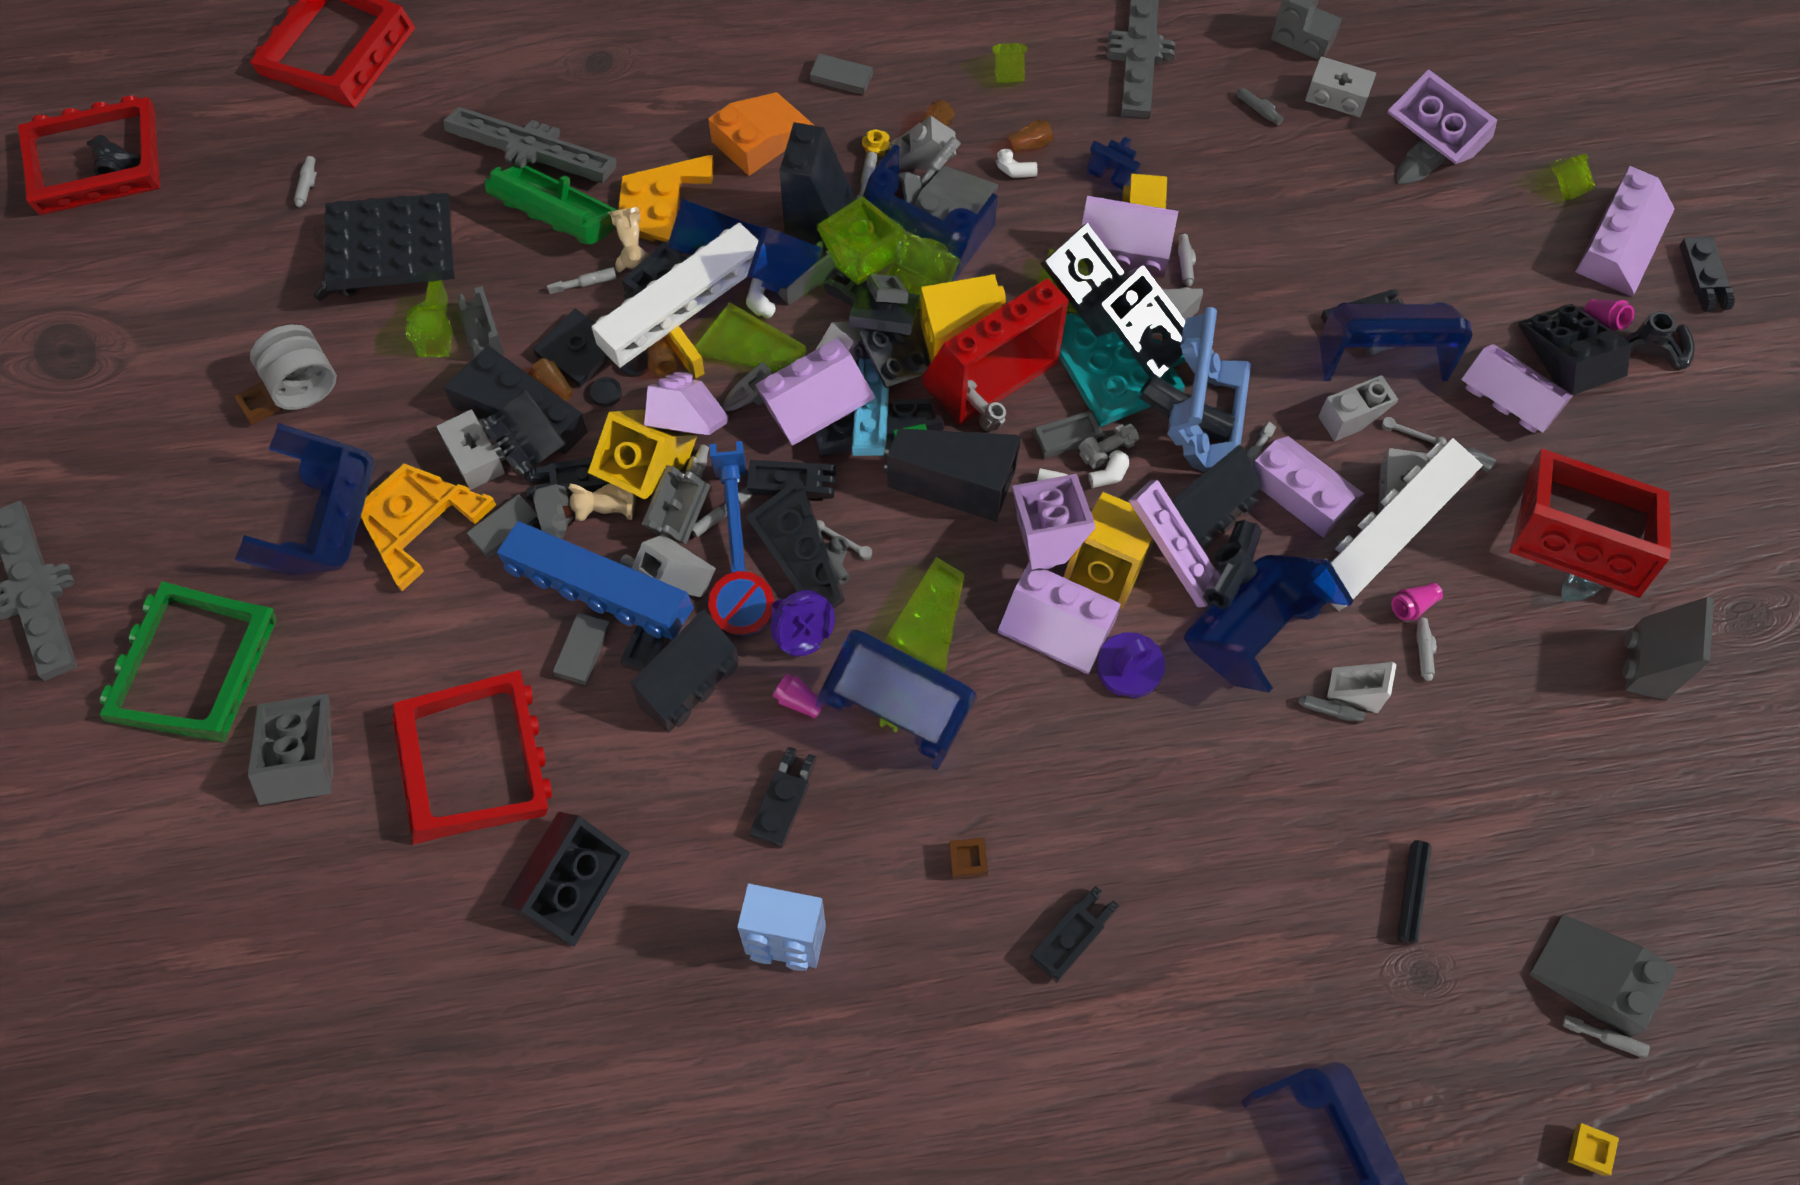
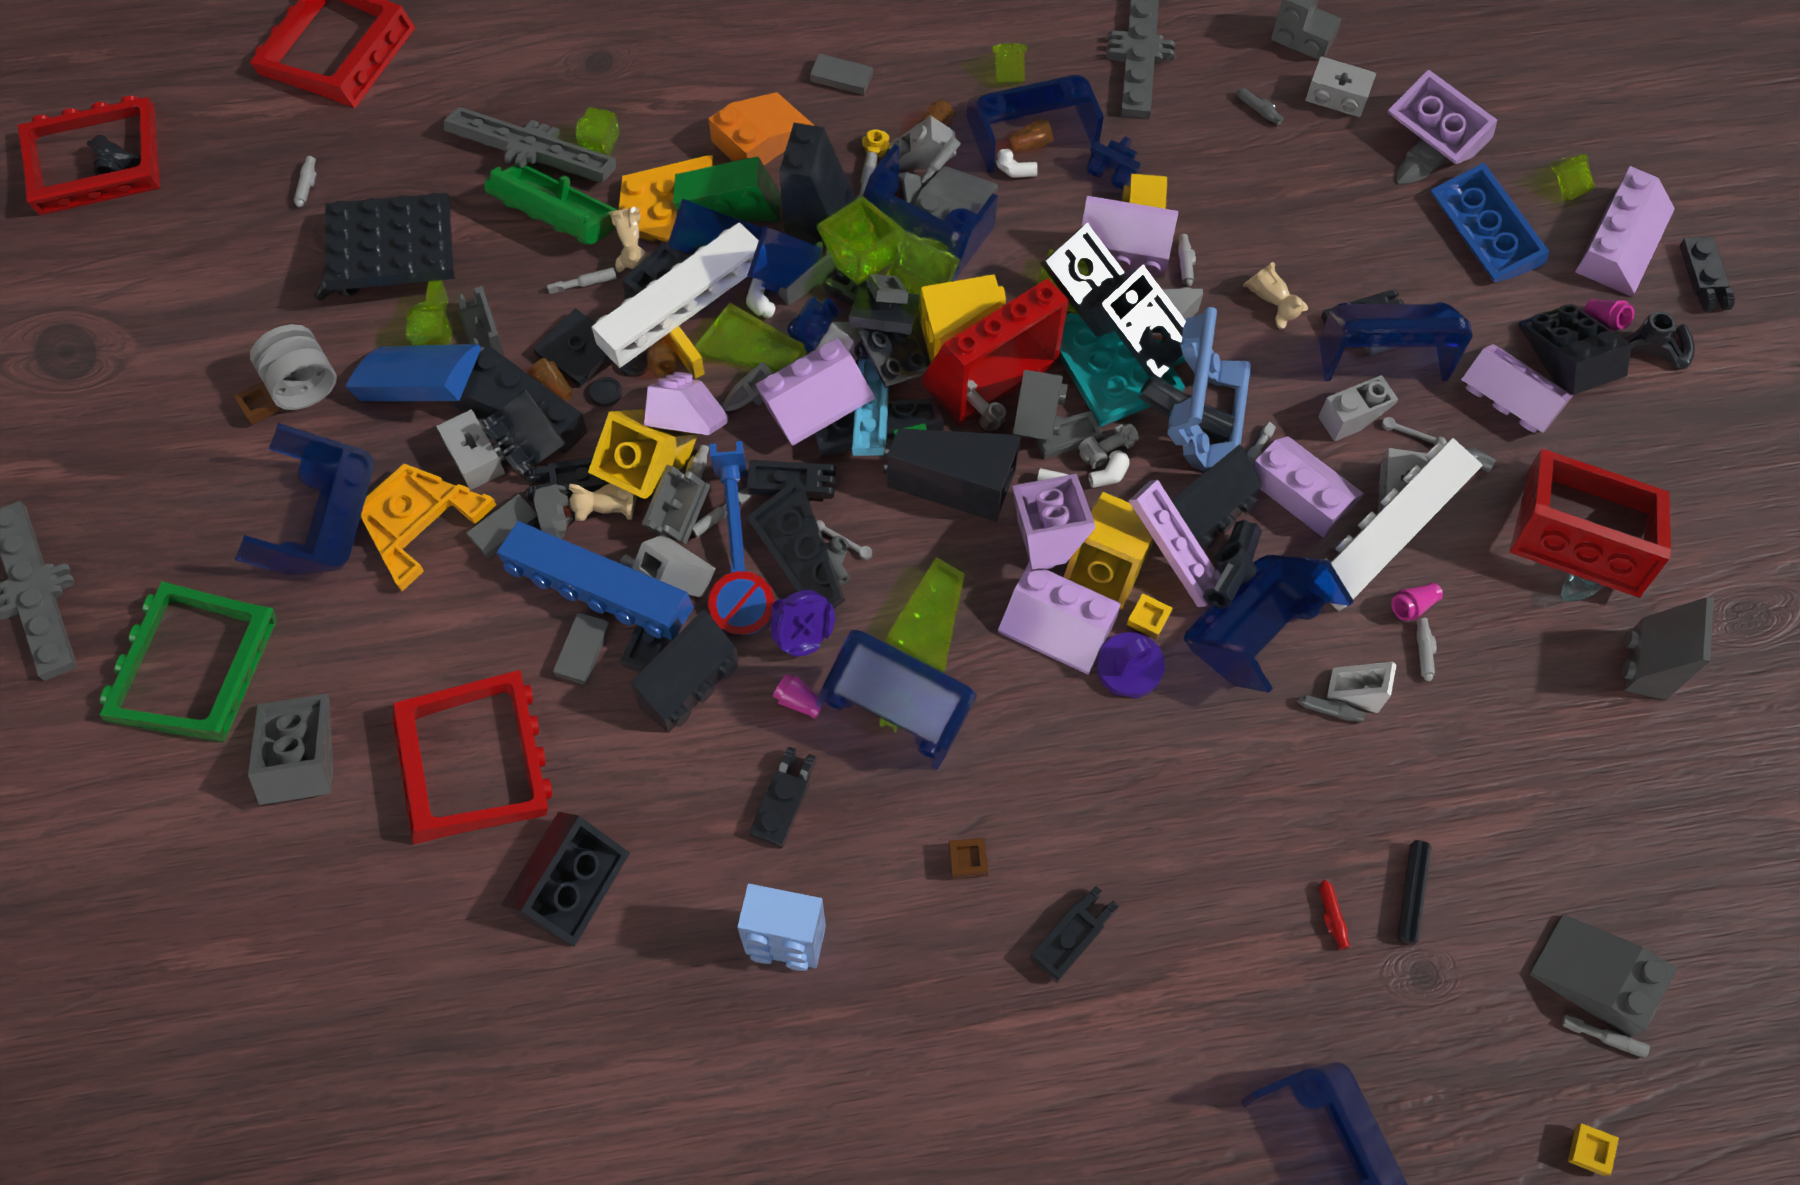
none -> blue slope [345,344,481,401]
none -> clear neon green brick [576,107,620,156]
none -> green wedge [673,156,781,221]
none -> clear blue hips [787,296,839,353]
none -> clear blue windscreen [966,75,1104,173]
none -> dark grey brick [1013,370,1068,441]
none -> yellow plate [1127,593,1173,640]
none -> tan animal [1242,262,1308,330]
none -> red piece [1319,880,1351,950]
none -> blue slope [1430,163,1549,282]

